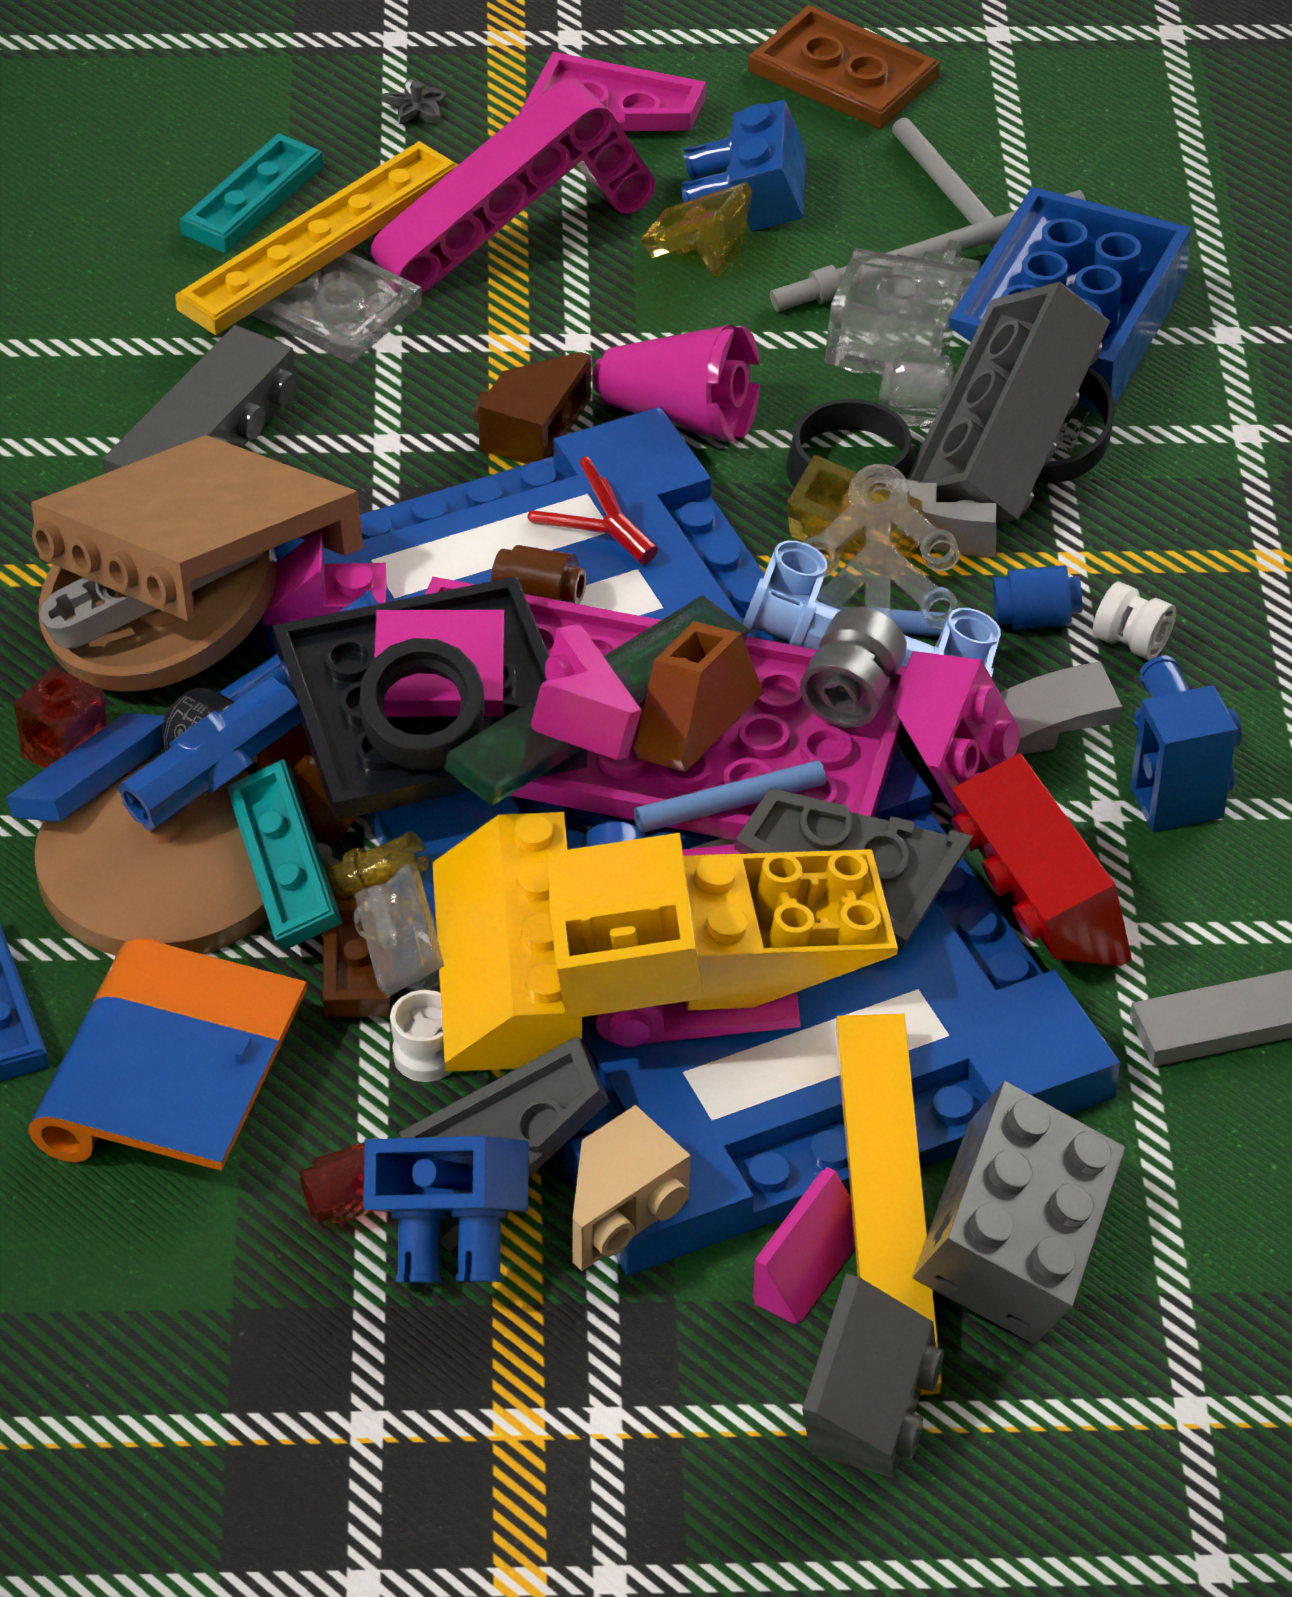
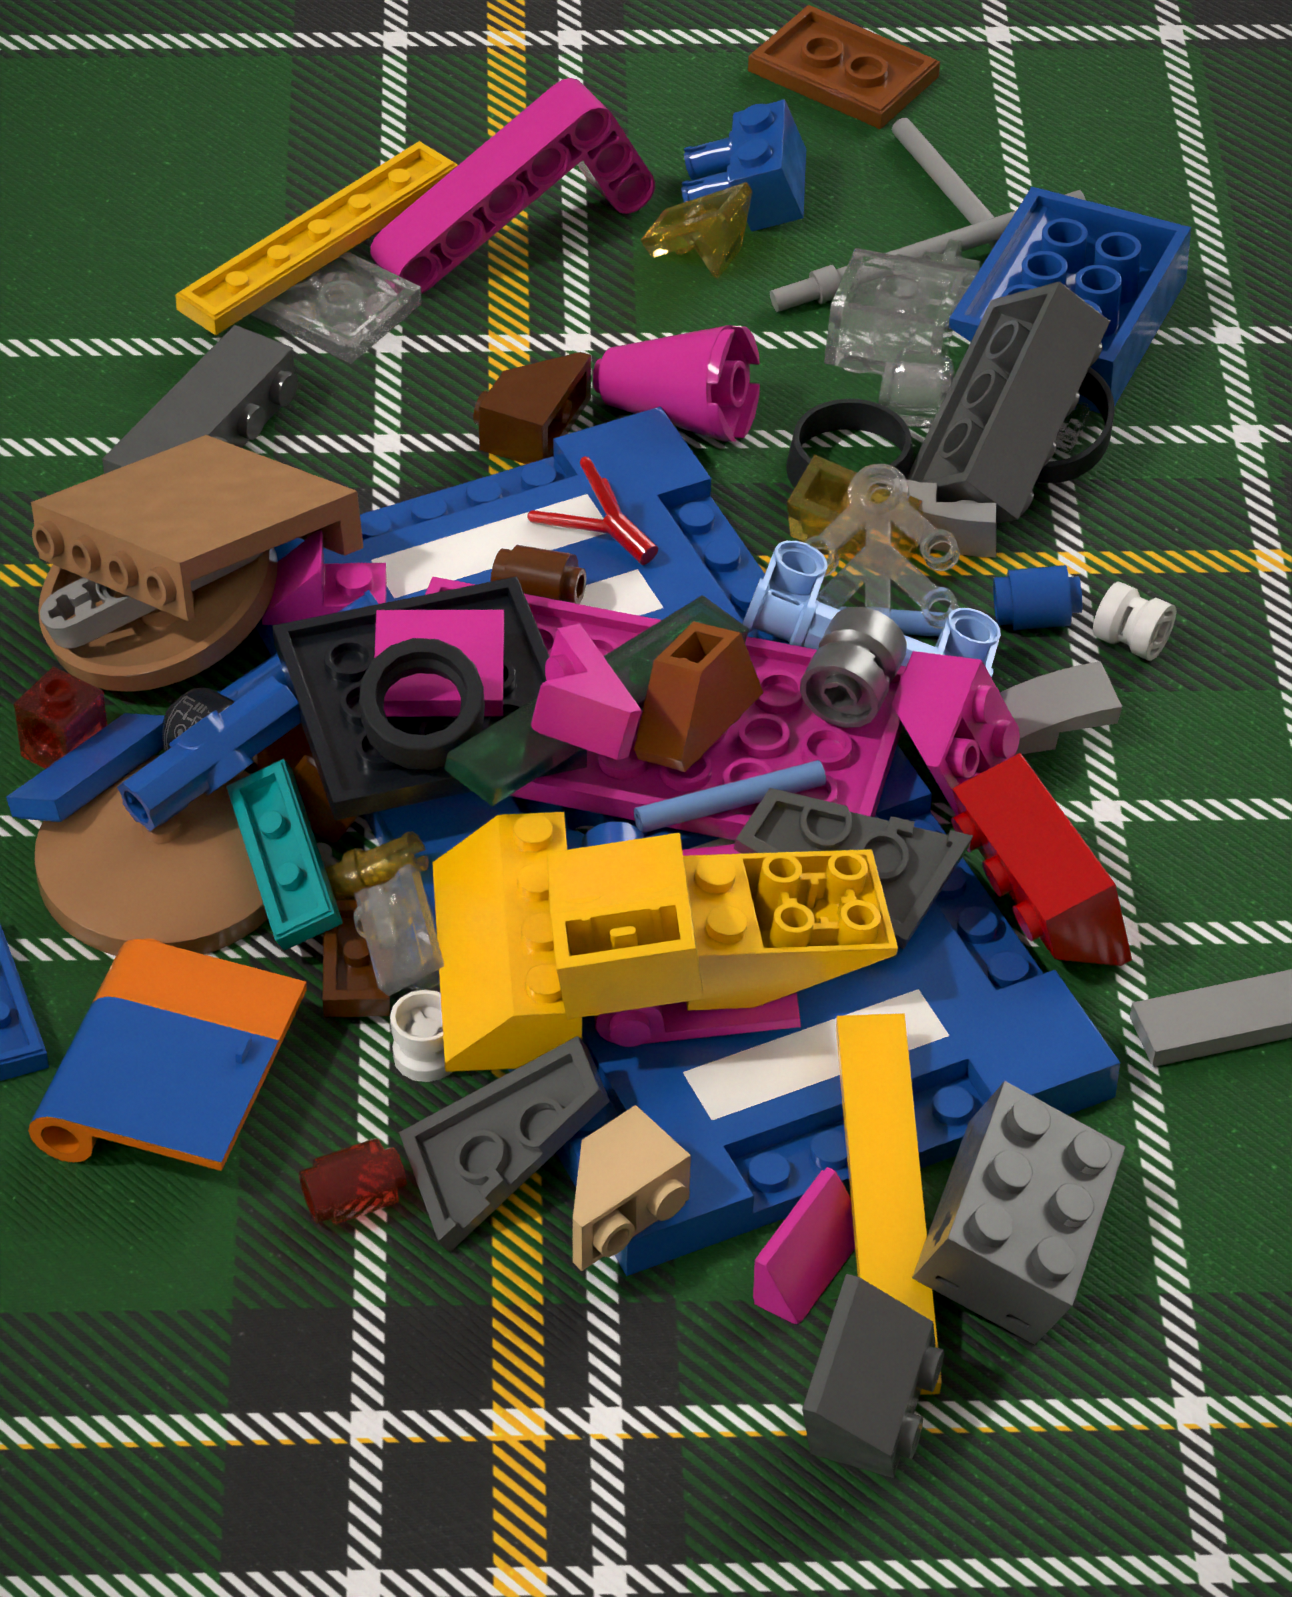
teal tile [180,133,323,254] -> none
blue brick [363,1136,529,1283] -> none
dark grey plant [382,79,446,124] -> none
dark pink wing [519,52,706,131] -> none
blue brick [1130,655,1242,833] -> none

